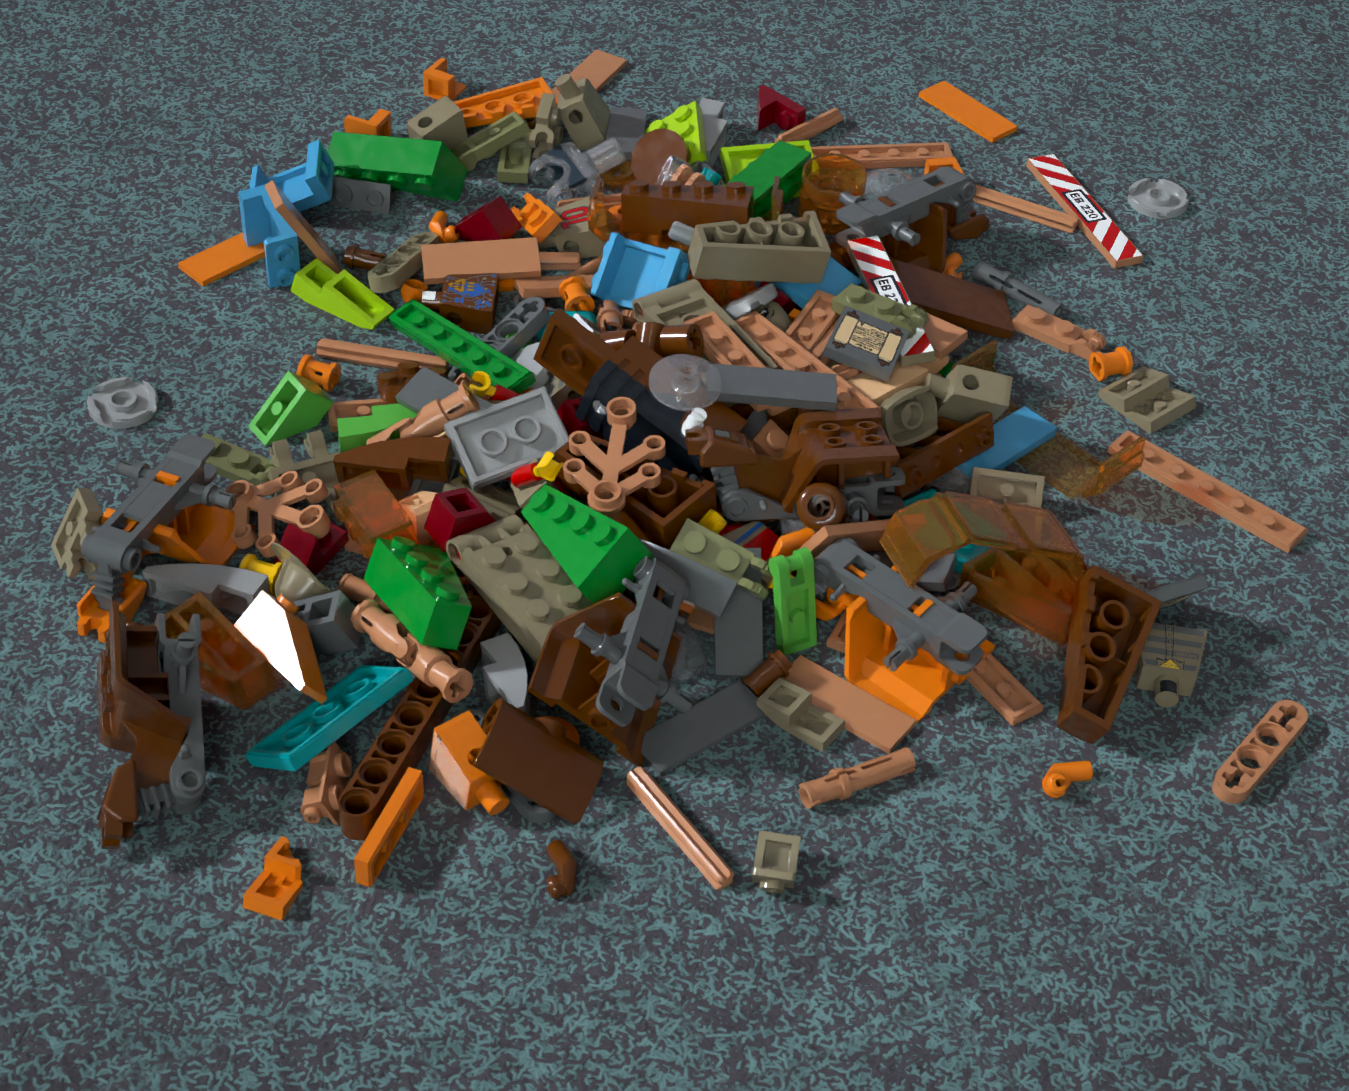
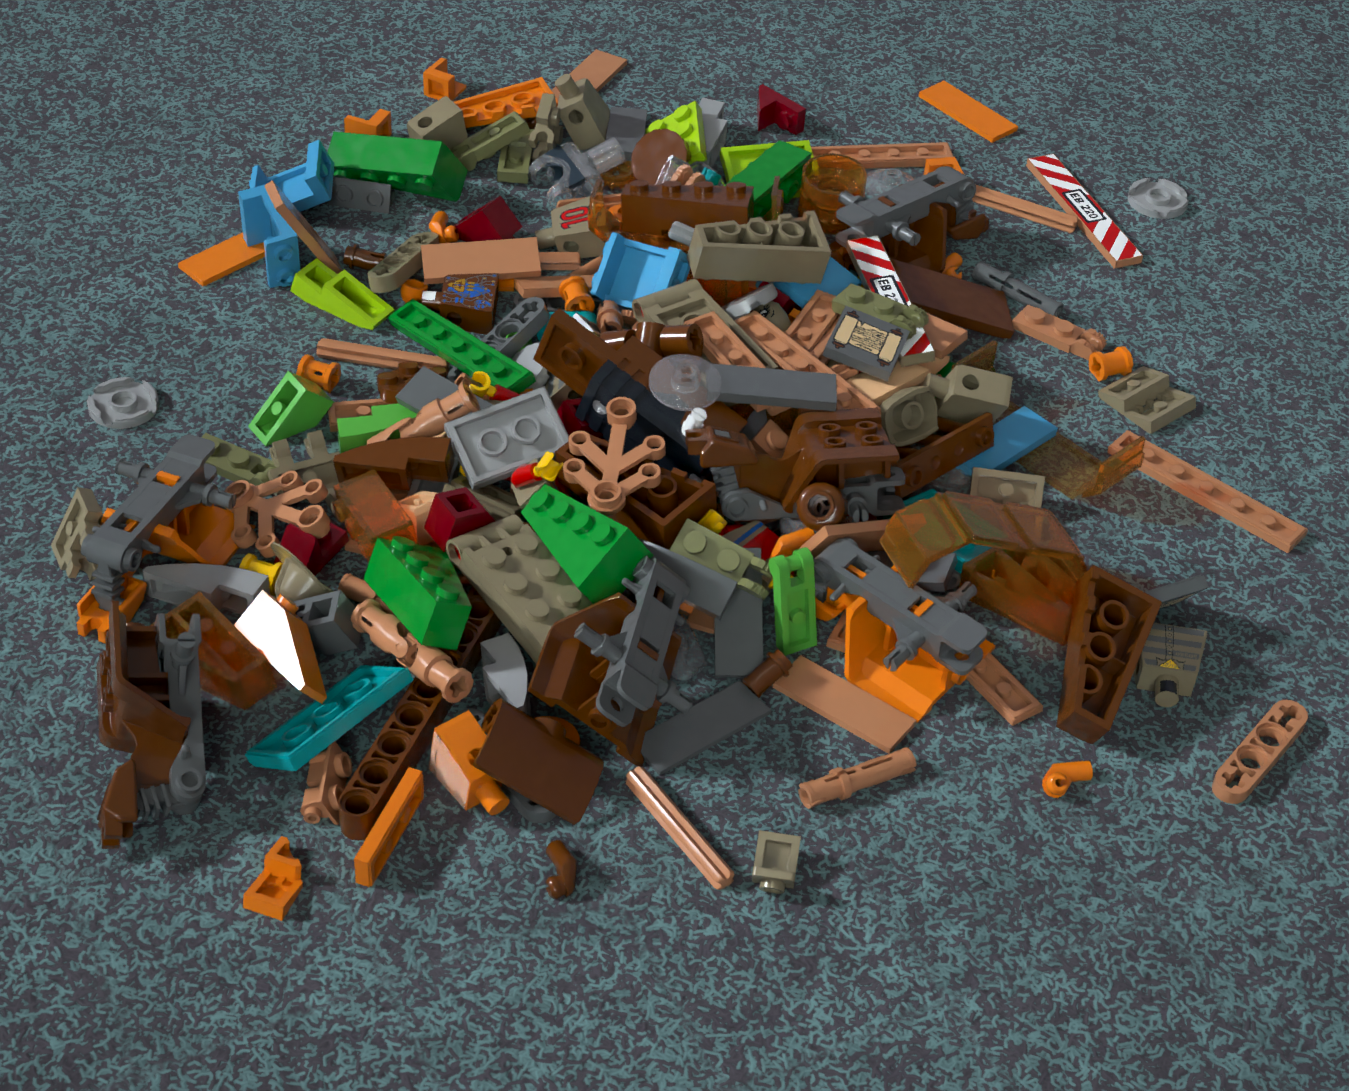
orange hinge [511,192,563,243] -> none
dark tan slope [757,677,845,752] -> none
nougat axle [775,108,843,143] -> none

